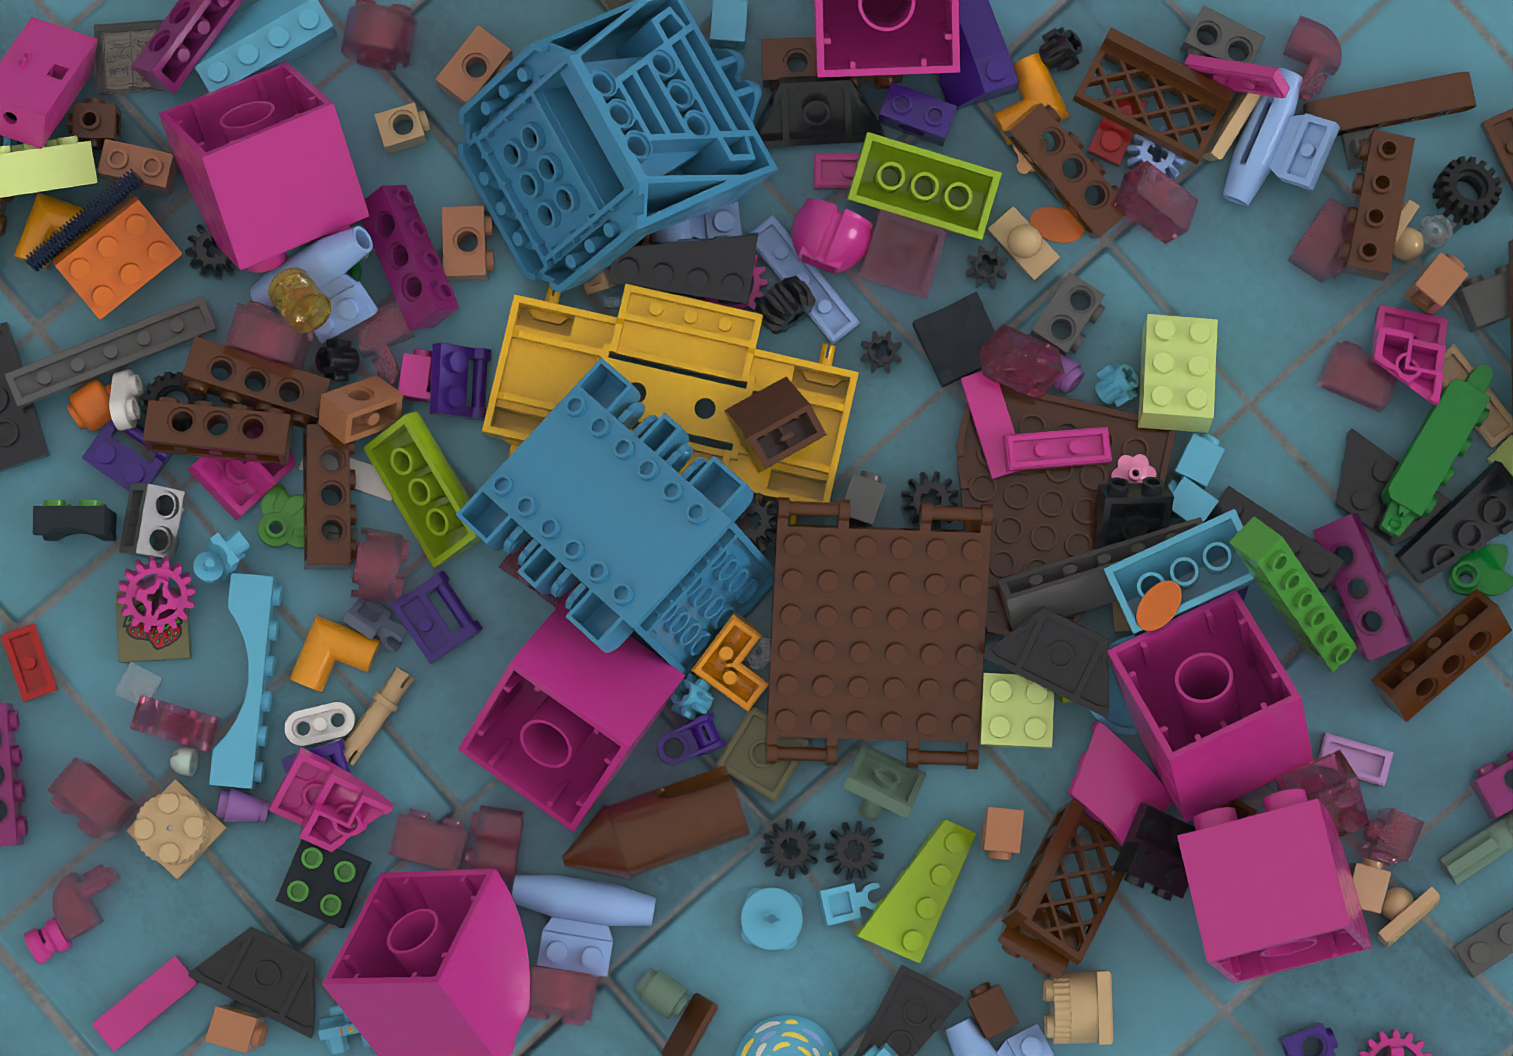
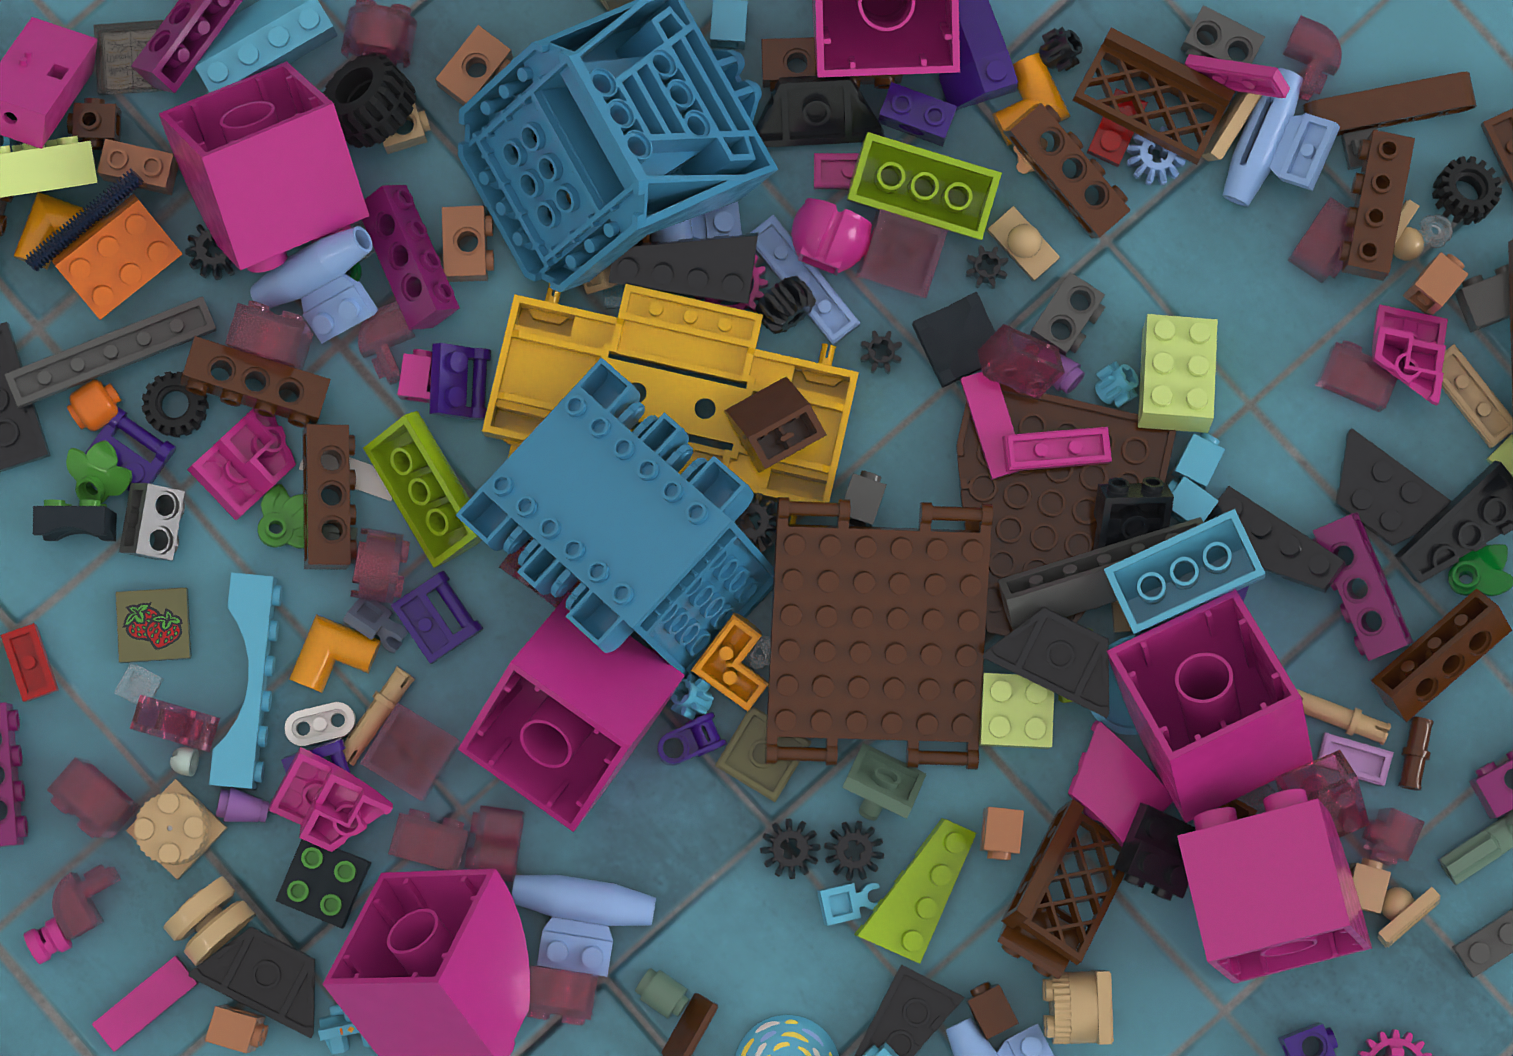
white plate [109,369,144,431] -> none
dark pink gear [117,555,195,633] -> none
reddish brown brick [143,397,294,465] -> none
medium azure hips [192,530,250,583] -> none
clear yellow wheel [268,268,331,333] -> none
black gear [315,339,360,382] -> none
nougat brick [318,375,403,444] -> none
reddish brown piece [562,765,750,880] -> none
medium azure piece [741,887,803,950] -> none
black gear [901,471,960,529] -> none
orange sticker [1030,206,1084,243] -> none
bright pink plant [1111,454,1156,483] -> none
clear pink brick [1114,160,1198,244] -> none
orange sticker [1136,581,1182,631] -> none
bright green brick [1229,516,1358,673] -> none
green hinge [1379,364,1494,539] -> none
none -> bright green plate [66,440,132,503]
none -> tan wheel [163,876,256,966]
none -> black tyre [322,52,416,148]
none -> clear pink brick [360,702,461,802]
none -> tan pin [1297,689,1391,745]
none -> reddish brown pin [1398,717,1434,791]

